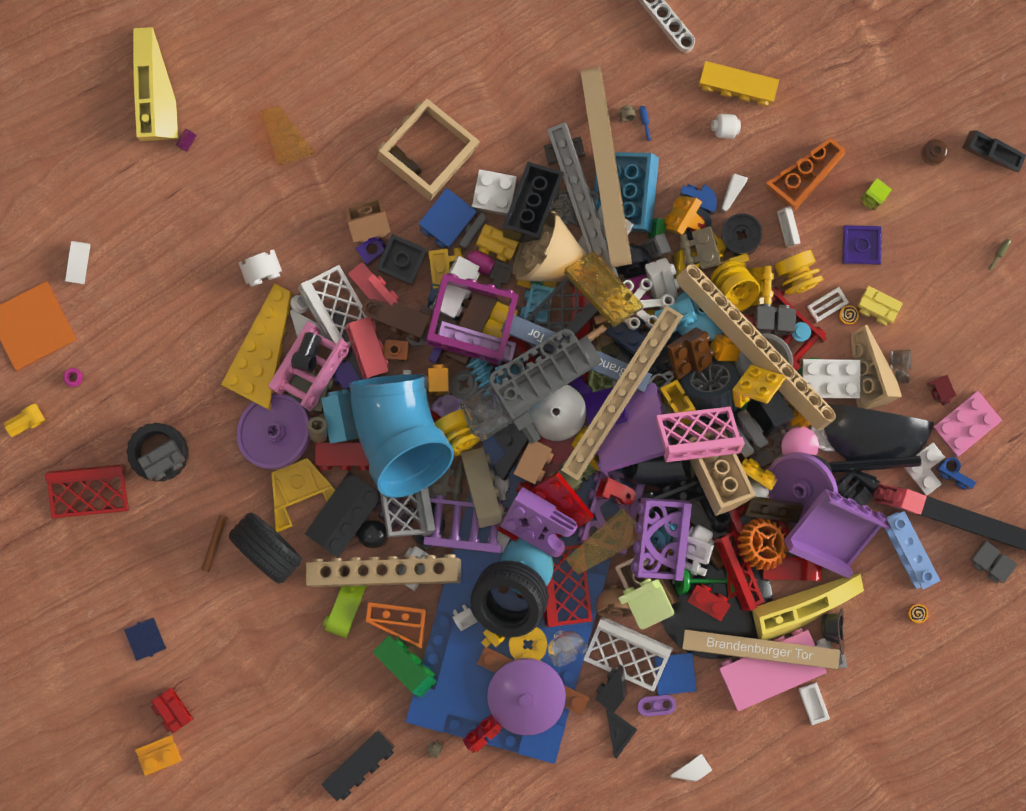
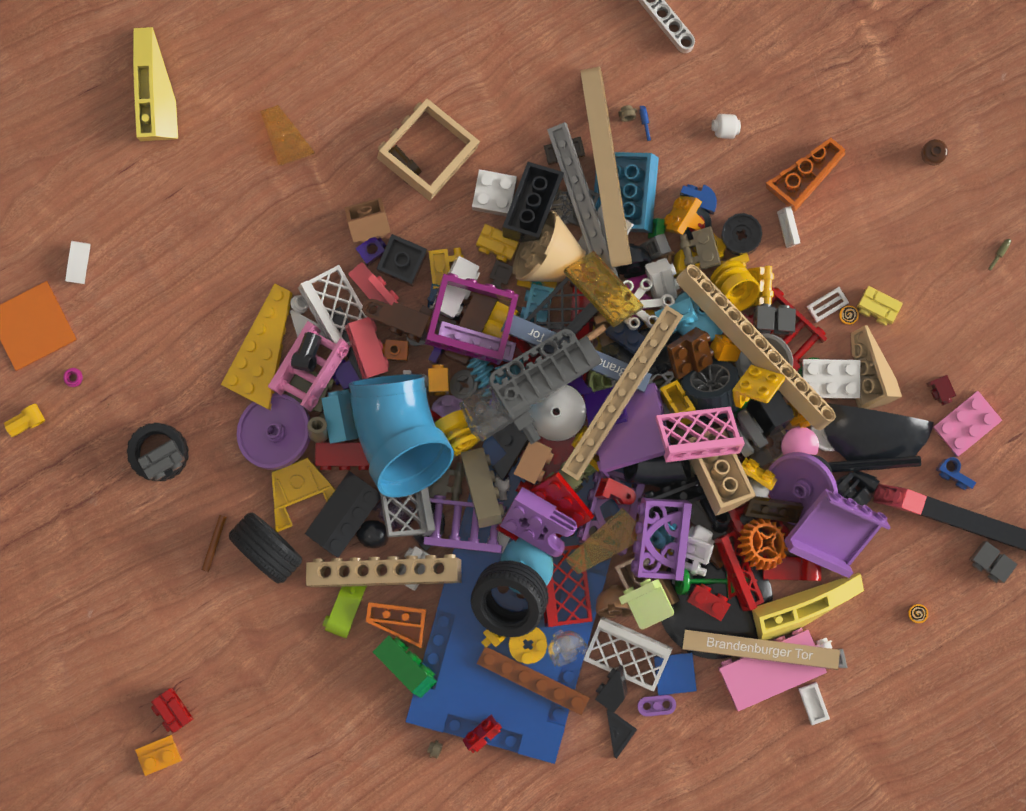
red fence [45,464,129,519] -> none
clear blue piece [124,618,166,661] -> none
magenta piece [176,129,197,152] -> none
white brick [238,250,282,287] -> none
black brick [321,730,395,801] -> none
blue brick [419,188,477,249] -> none
white tile [453,605,477,631] -> none
dark grey plate [459,213,487,250] -> none
dark pink brick [466,250,495,275] -> none
medium lavender dish [487,658,566,735] -> none
white slope [669,754,712,782] -> none
yellow brick [698,61,779,107] -> none
white slope [721,174,748,214] -> none
yellow wheel [774,250,823,296] -> none
medium azure plate [792,322,811,342] -> none
black piece [821,608,844,655] -> none
dark purple tile [842,225,882,265] -> none
lime slope [860,178,892,210] -> none
light blue fence [883,511,940,590] -> none
clear smoke plate [890,350,911,383] -> none
white plate [904,442,945,496] -> none
black slope [962,130,1026,172] -> none

